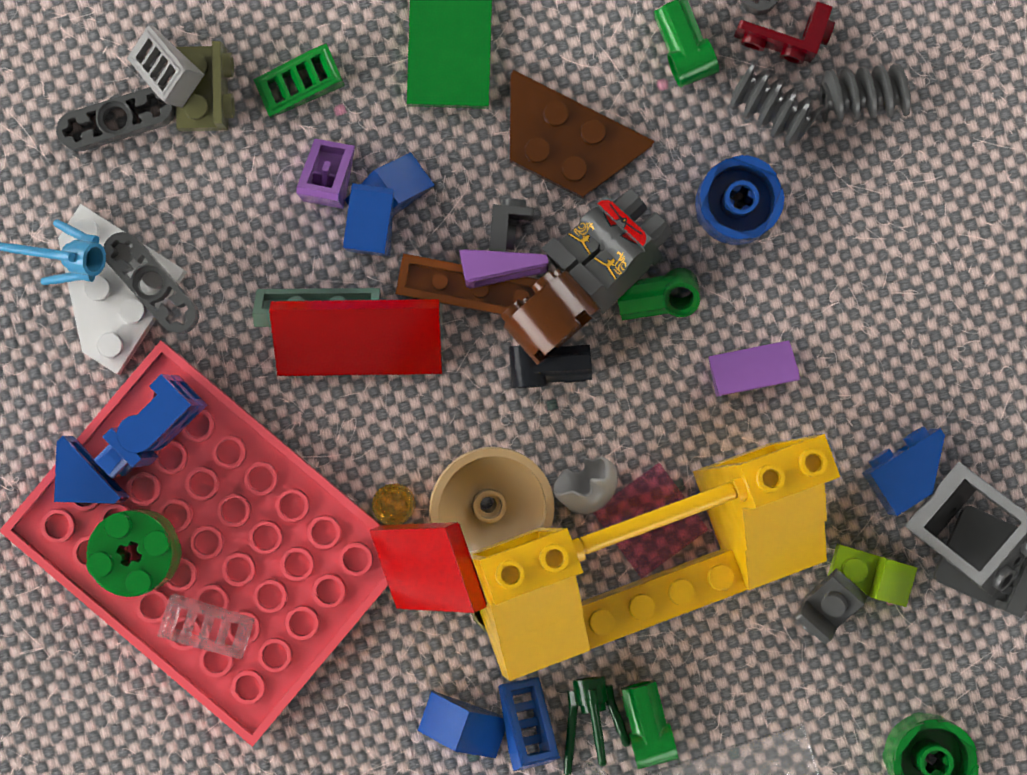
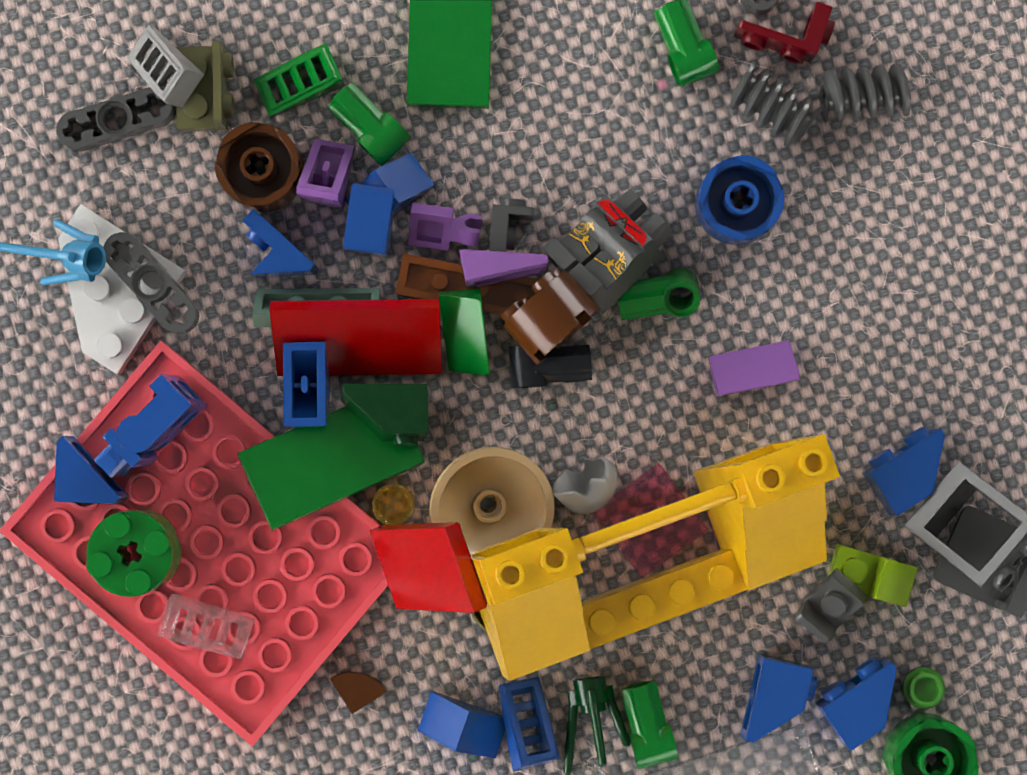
reddish brown wing [510,70,654,199] -> none
none -> reddish brown brick [215,122,304,213]
none -> green tile [237,406,425,531]
none -> blue slope [242,209,319,278]
none -> blue slope [283,342,331,427]
none -> green piece [327,82,411,166]
none -> reddish brown tile [330,671,388,714]
none -> dark green slope [340,384,428,448]
none -> medium lavender plate [408,203,482,251]
none -> green slope [439,288,490,375]
none -> blue slope [740,653,817,743]
none -> blue slope [815,657,897,751]
none -> bright green plate [902,667,945,709]

